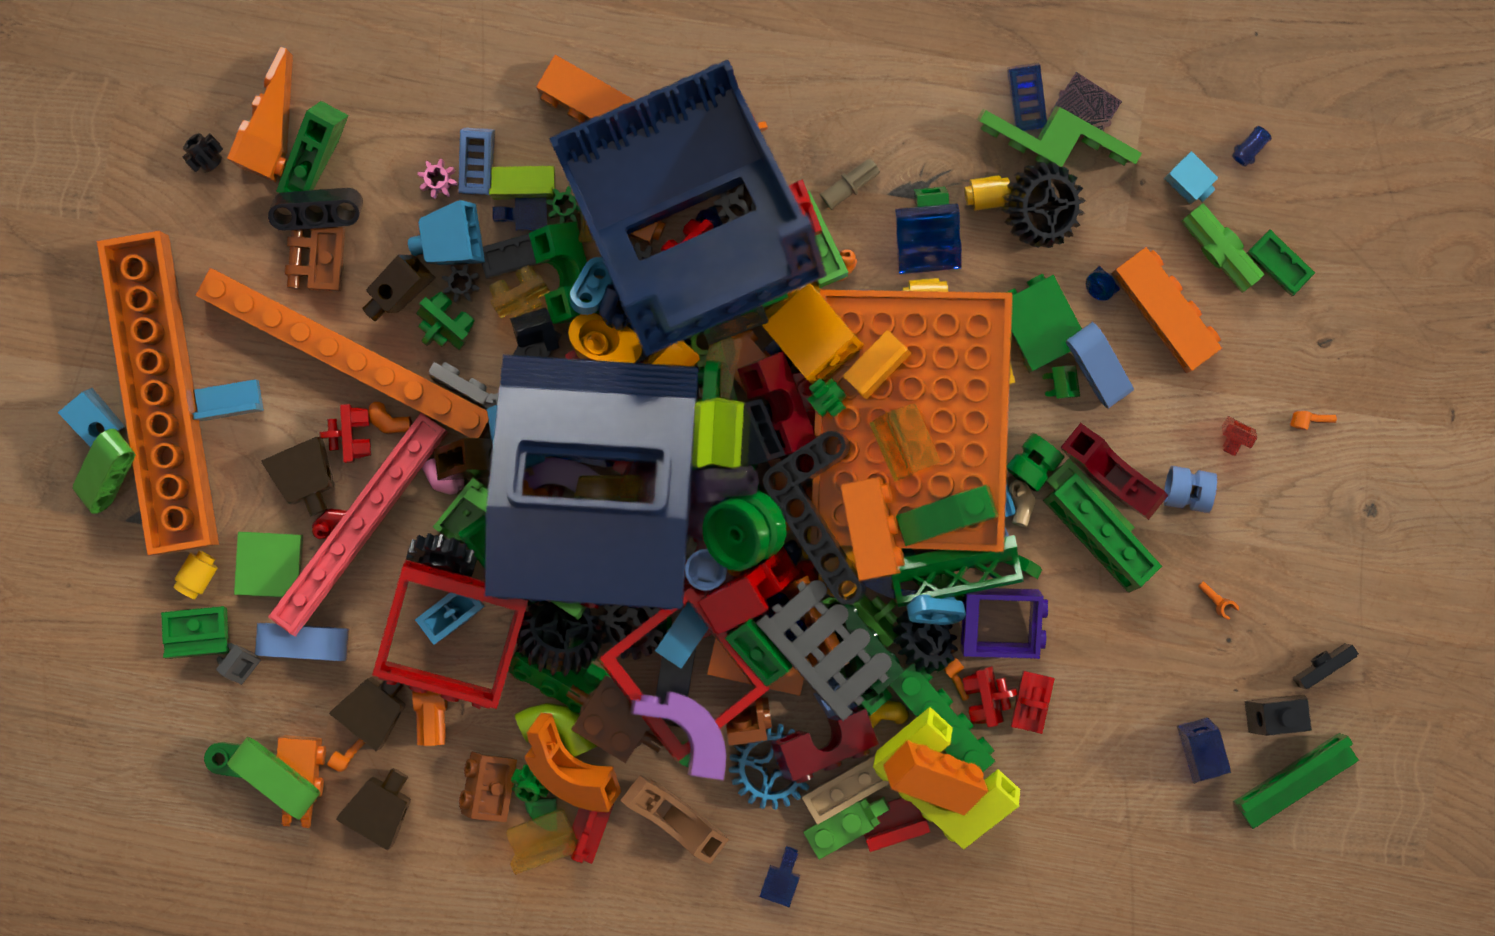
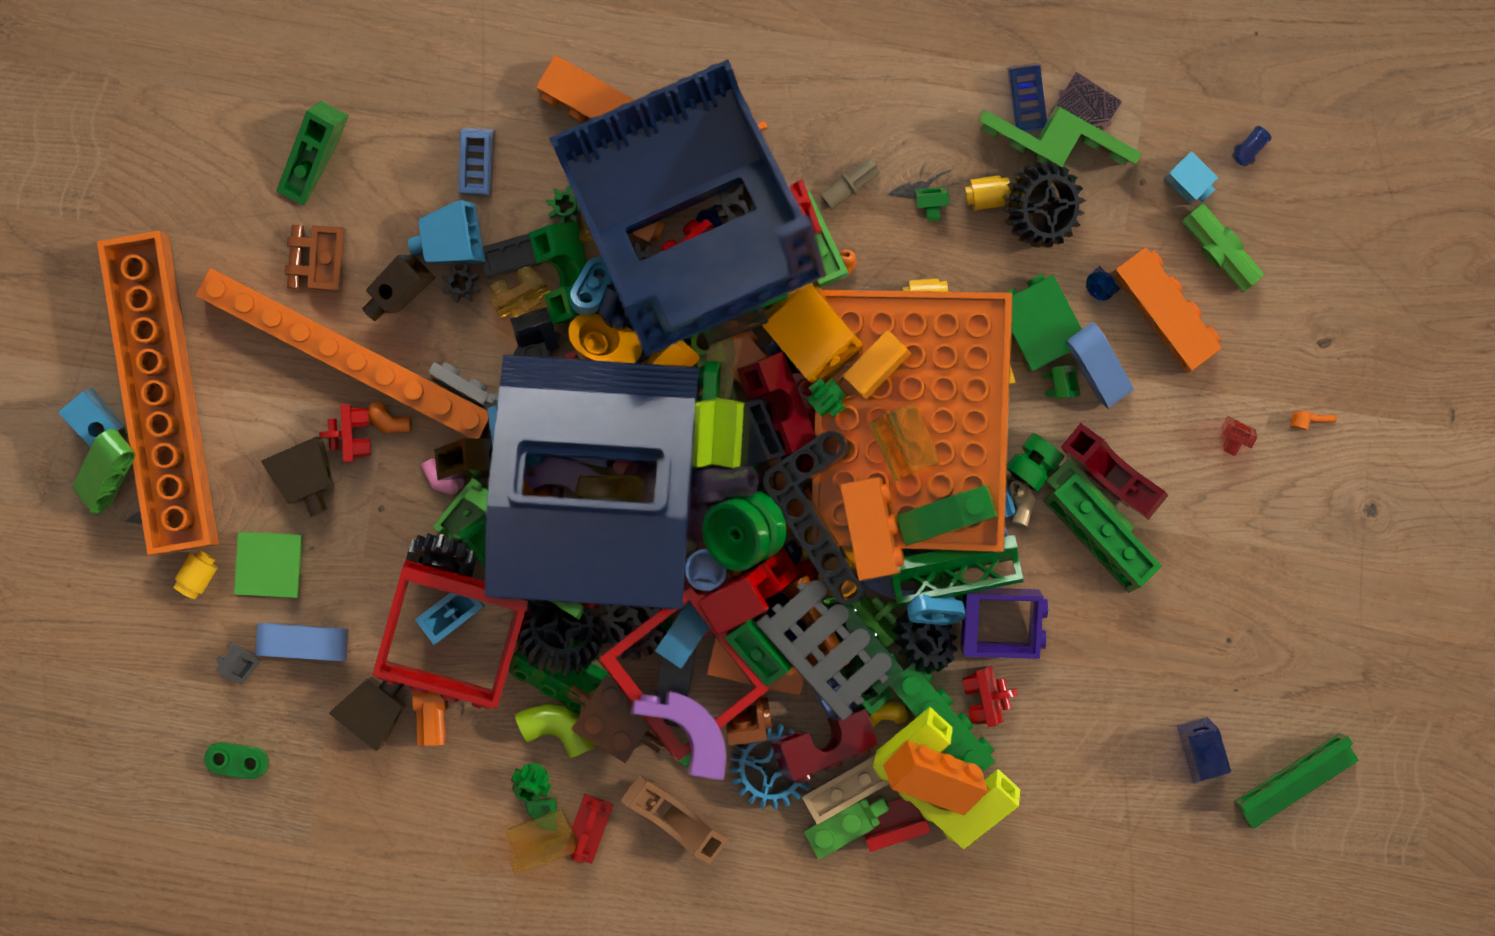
green plate [161,606,229,659] -> none
black gear [182,133,223,172] -> none
dark azure panel [193,379,264,421] -> none
orange wedge [227,47,293,182] -> none
bright green beam [227,737,320,819] -> none
black beam [268,188,363,231] -> none
coral tile [268,413,448,637] -> none
orange hinge [277,735,326,828] -> none
red arm [312,508,348,539] -> none
orange hand [327,738,365,772] -> none
dark brown torso [336,768,411,851] -> none
green hips [416,292,475,350] -> none
bright pink gear [417,159,458,199] -> none
dark orange bracket [459,751,517,822] -> none
lime panel [489,166,555,200] -> none
clear blue plate [493,197,547,231] -> none
orange arch [524,713,621,812] -> none
clear blue plate [759,846,800,907] -> none
clear blue slope [895,203,962,274] -> none
orange hand [943,656,969,701] -> none
green tile [1004,555,1042,579] -> none
red hips [1010,671,1055,734] -> none
medium blue wheel [1163,466,1217,513] -> none
orange hand [1198,581,1239,619] -> none
black torso [1245,694,1311,736] -> none
green plate [1247,229,1315,297] -> none
black plate [1293,643,1359,689] -> none

